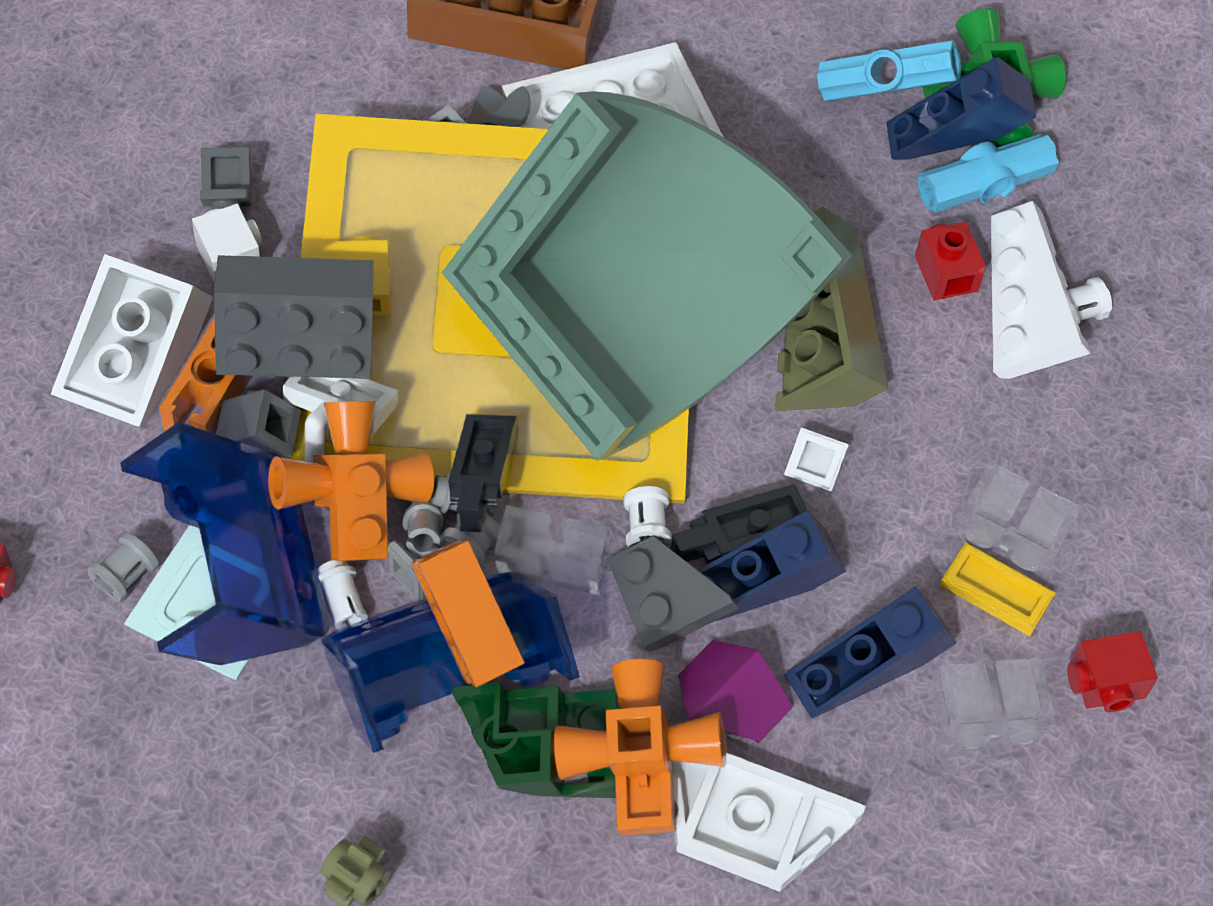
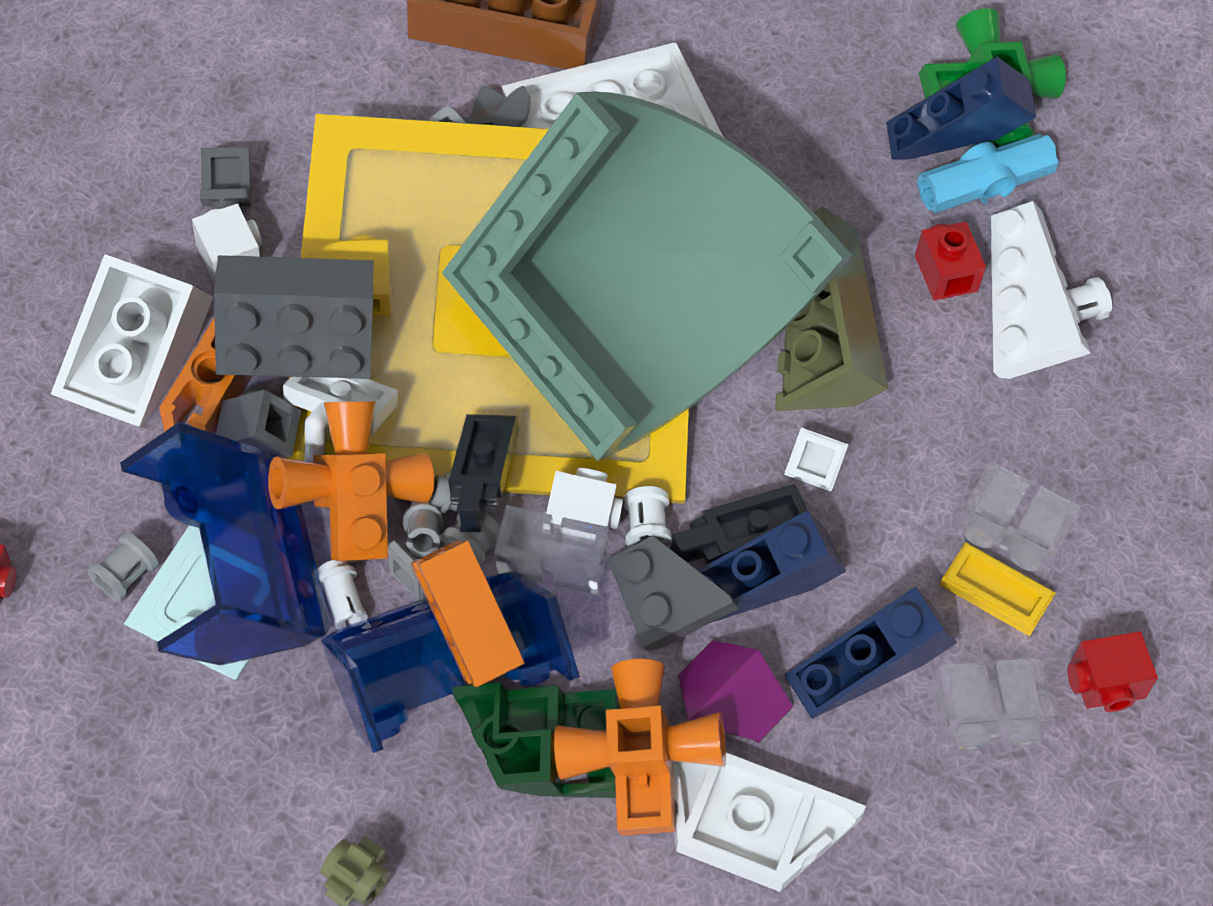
medium azure piece [817,40,962,102] -> none
none -> white brick [544,468,623,539]

